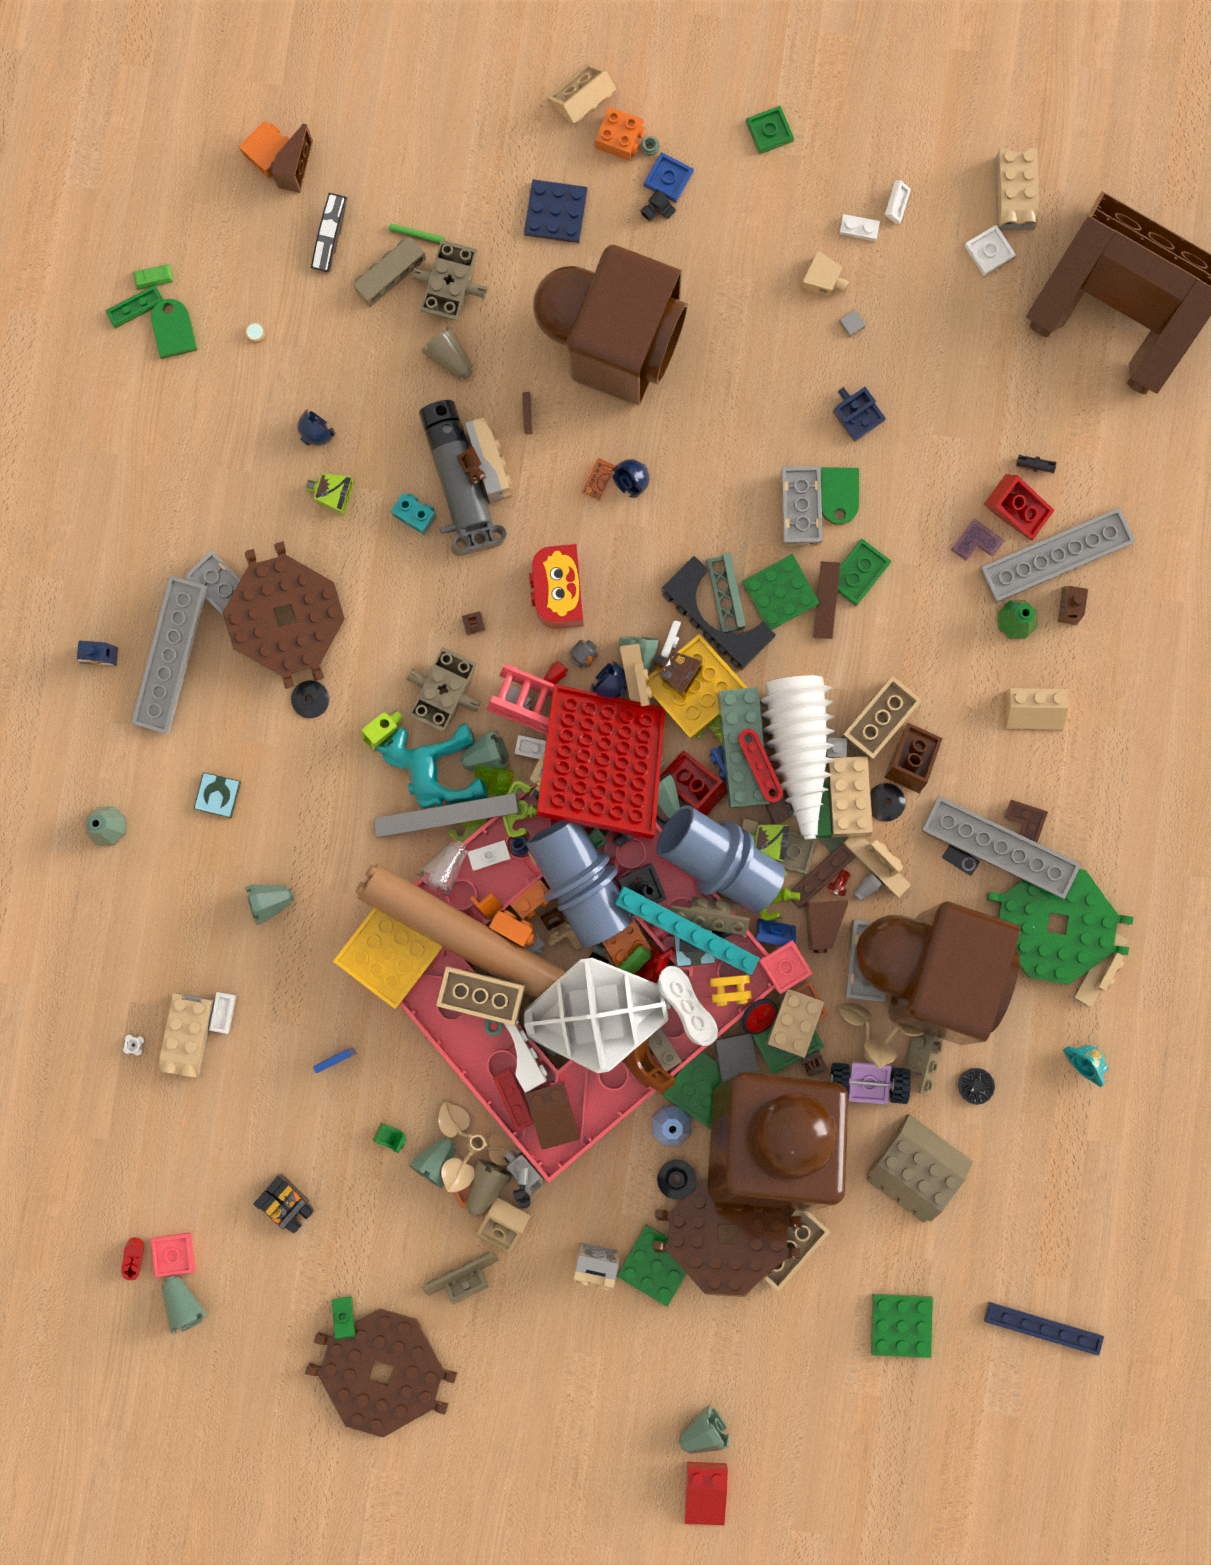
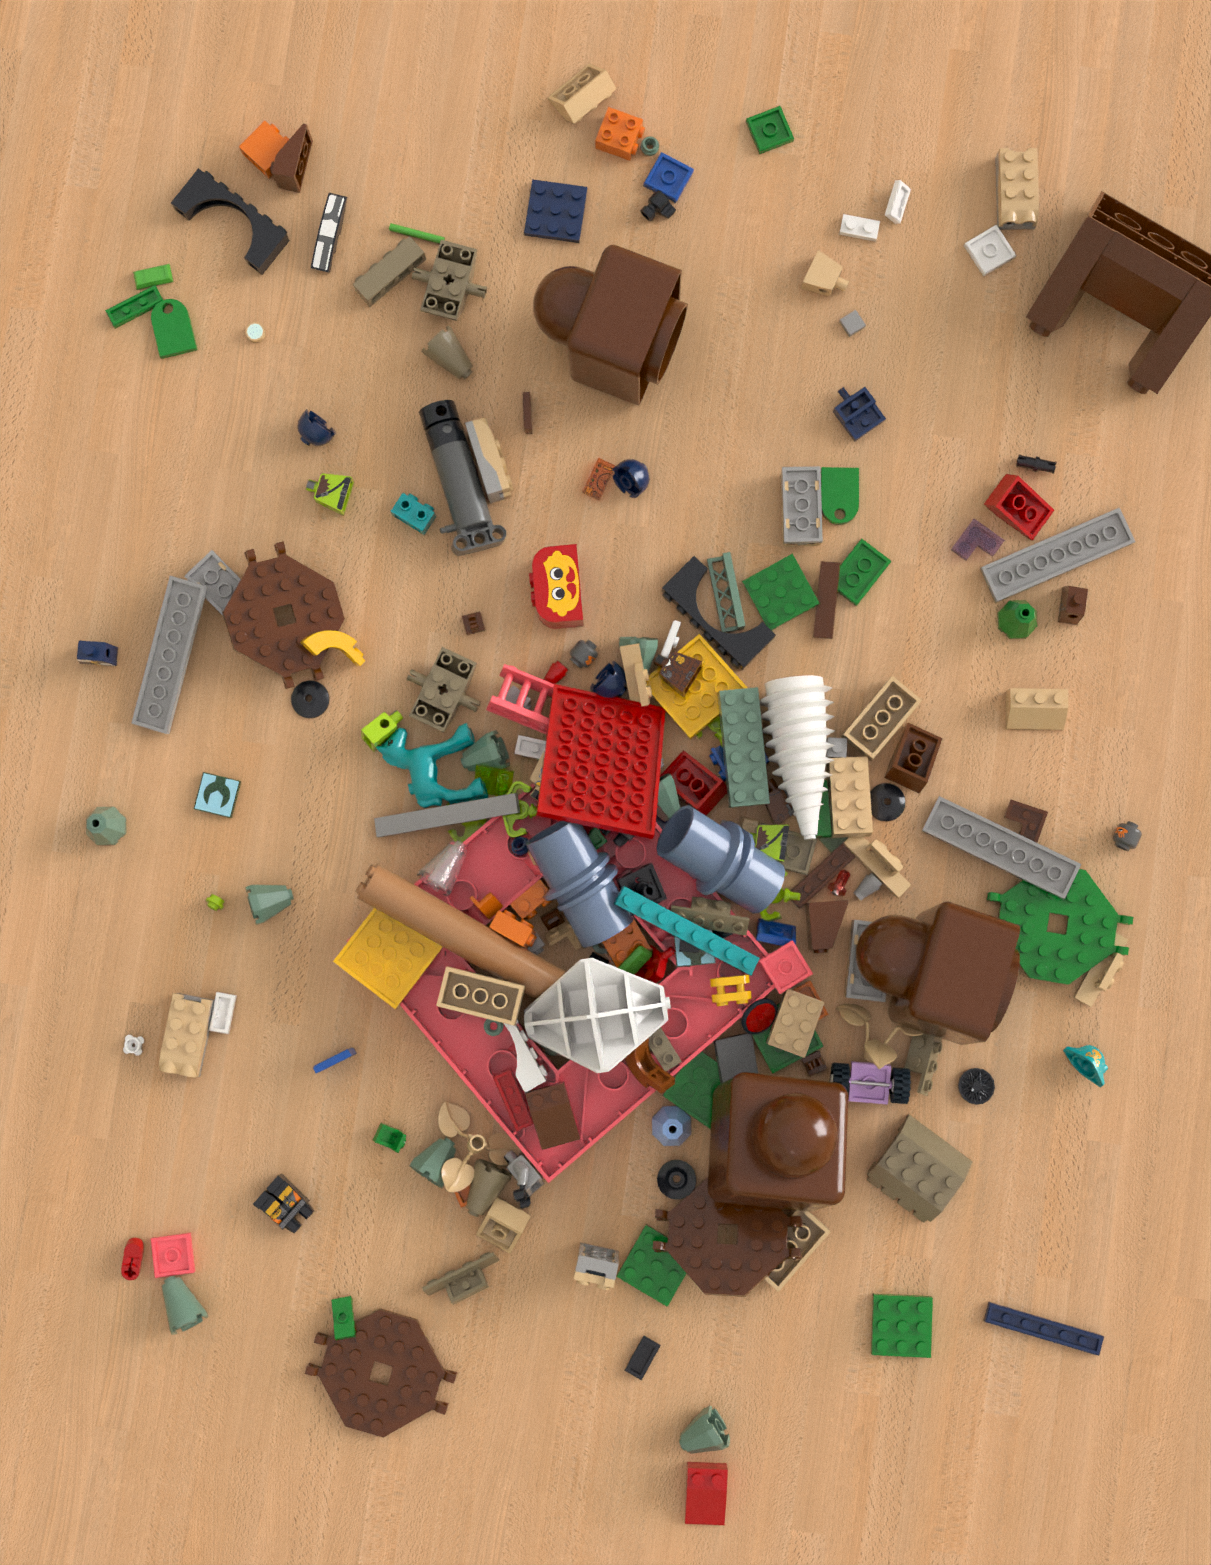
reddish brown plate [457,447,486,484] -> none
white plate [467,840,511,871] -> none
white plate [658,966,718,1046] -> none
red plate [738,729,783,803] -> none
black sticker [942,845,980,876] -> none
none -> black arch [171,168,290,275]
none -> lime plate [206,894,225,911]
none -> yellow arch [300,631,365,666]
none -> black tile [624,1335,661,1381]
none -> dark grey head [1113,821,1142,851]

